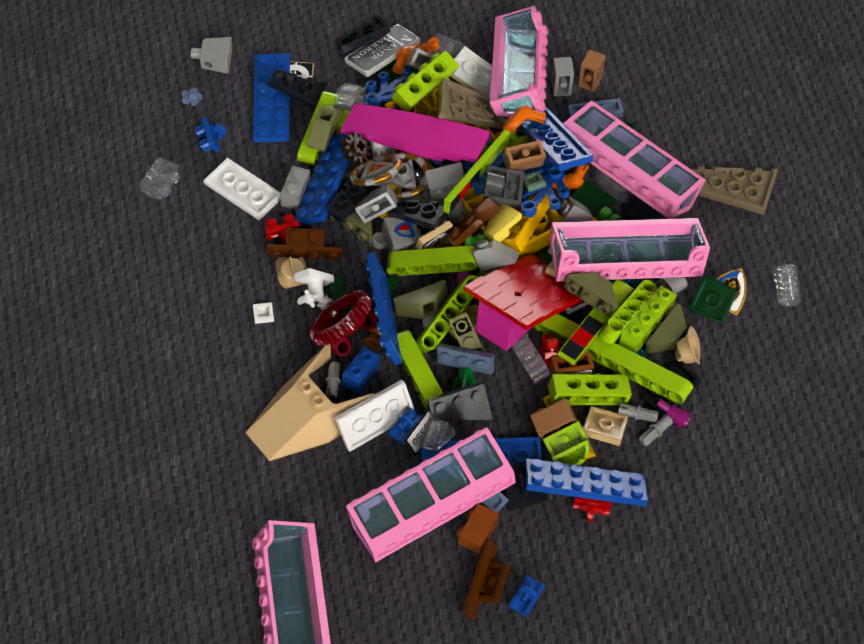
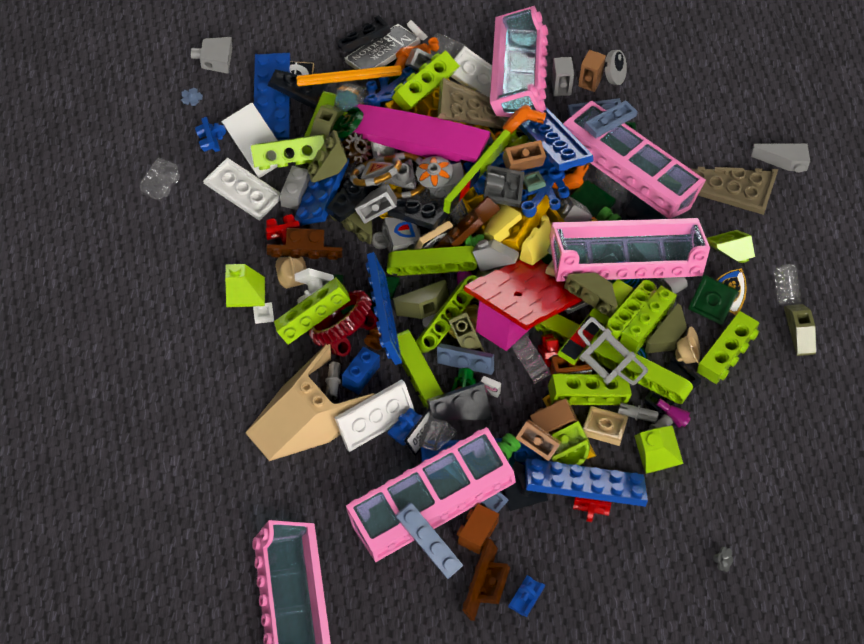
none -> white tile [222,103,288,178]
none -> lime slope [225,264,265,307]
none -> lime brick [251,134,326,170]
none -> lime brick [274,277,350,345]
none -> light orange axle [296,65,402,86]
none -> olive slope [308,130,348,182]
none -> dark green tile [333,107,364,139]
none -> clear light blue gear [335,90,359,112]
none -> sand blue plate [395,502,463,579]
none -> white tile [407,20,428,40]
none -> light grey dish [416,156,453,189]
none -> white tile [481,376,501,398]
none -> bright green wheel [493,433,521,461]
none -> medium nougat brick [516,419,561,461]
none -> light yellow slope [519,215,551,265]
none -> light grey bar [578,317,648,385]
none -> sand blue plate [584,100,638,139]
none -> light grey tile [605,50,627,85]
none -> lime slope [635,426,683,474]
none -> lime brick [697,311,759,384]
none -> slope [706,230,755,263]
none -> dark grey plant [713,547,733,572]
none -> light grey slope [751,144,810,173]
none -> olive slope [784,304,816,356]

